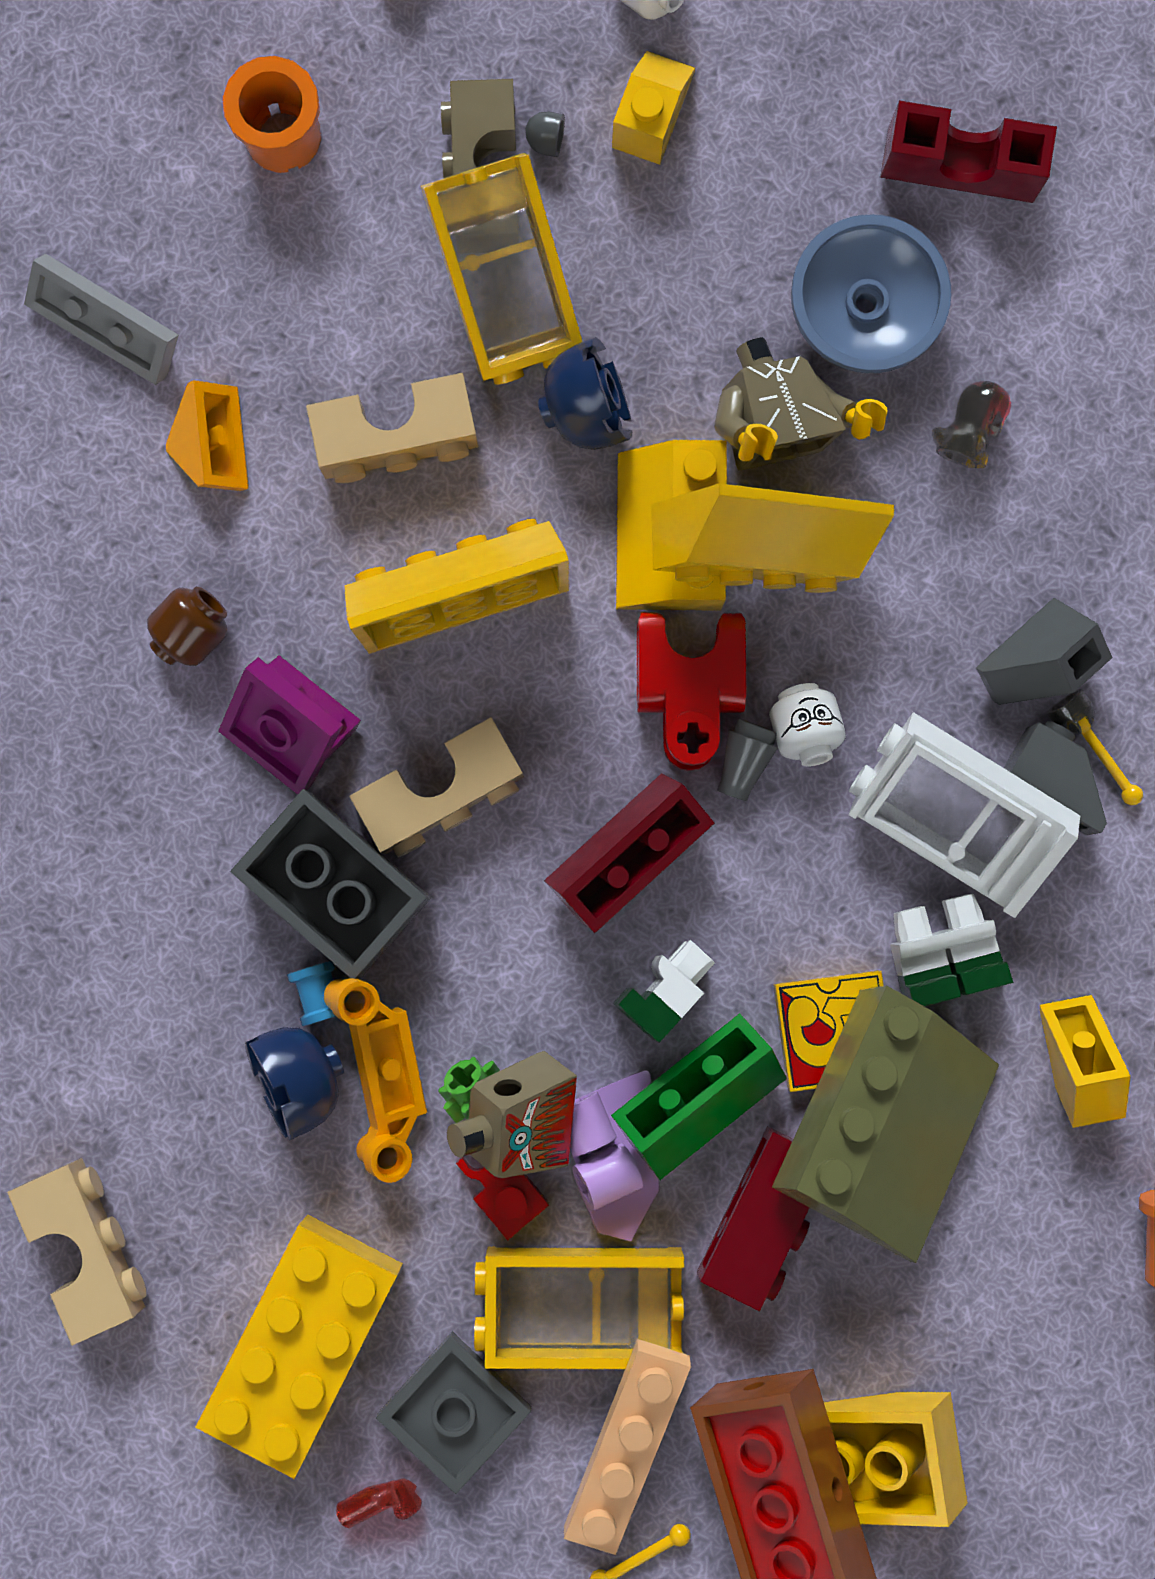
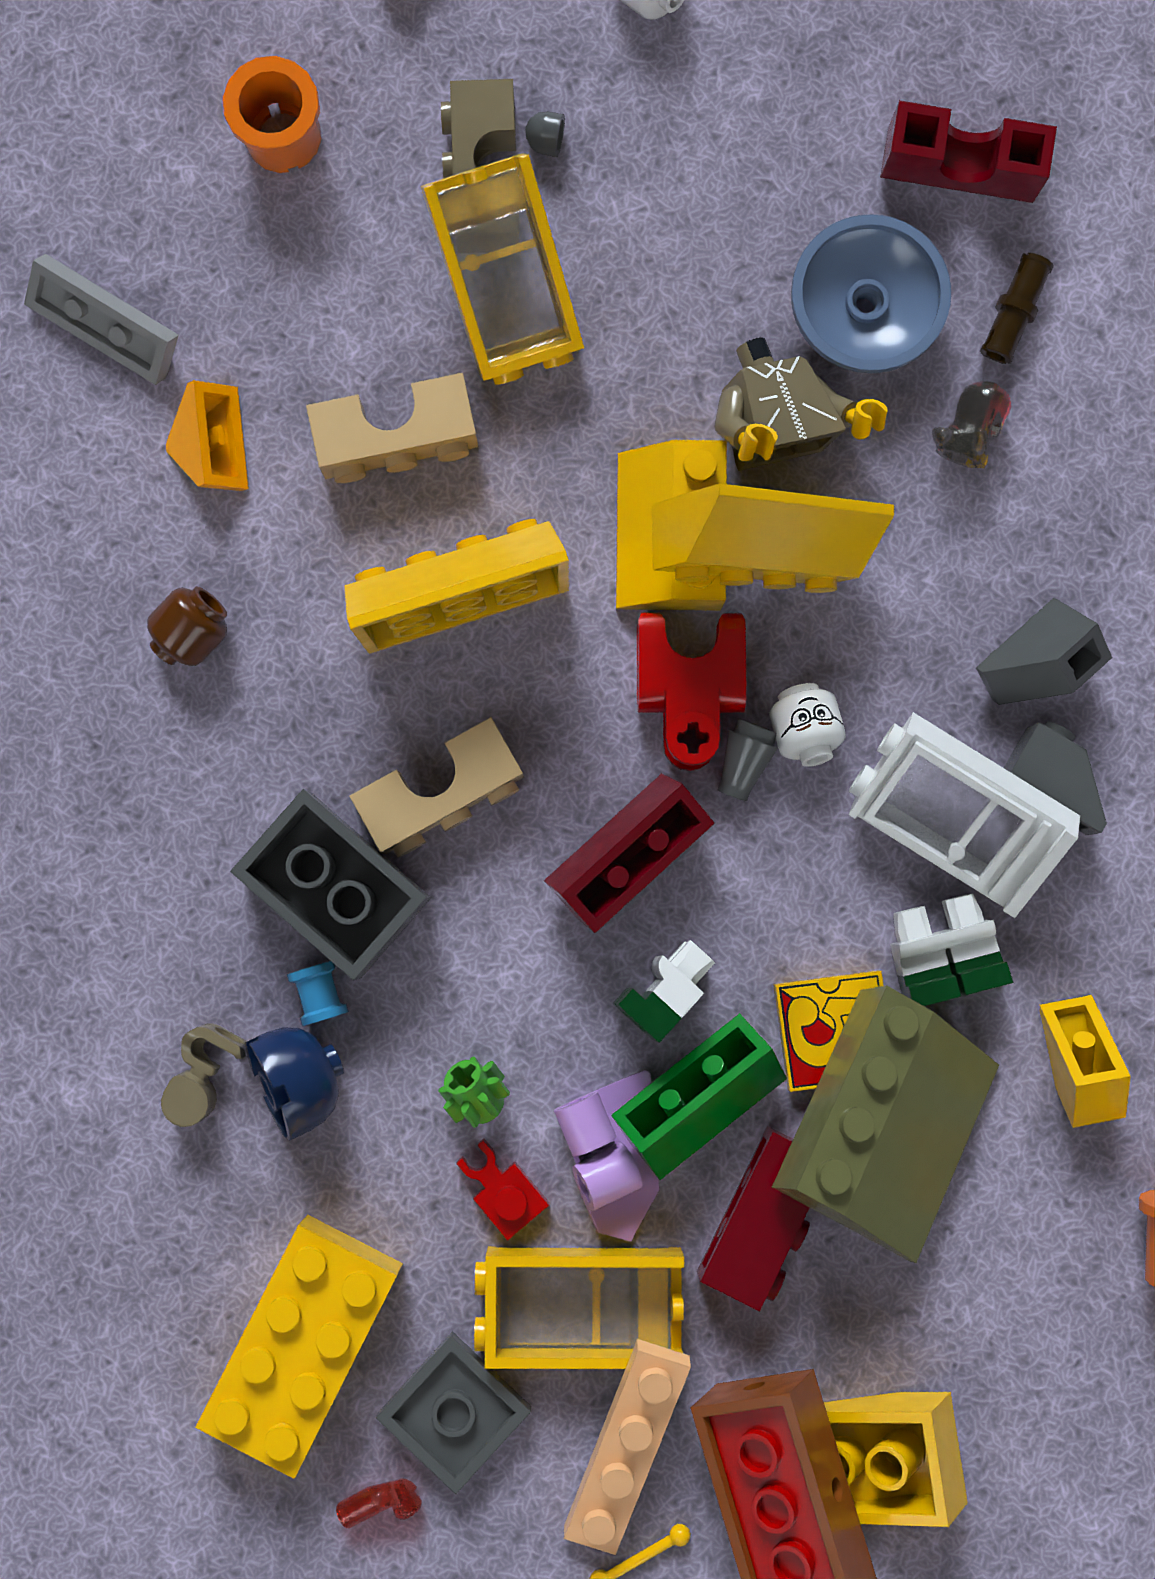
tan arch [7,1158,146,1346] -> none
magenta bracket [218,655,361,795] -> none
light orange plate [324,978,427,1183] -> none
dark tan torso [447,1051,577,1178] -> none
dark blue cylinder [538,337,632,450] -> none
yellow slope [612,51,695,165] -> none
hinge [1046,689,1143,805] -> none
none -> dark tan leg [161,1023,247,1127]
none -> dark brown pin [980,253,1054,364]

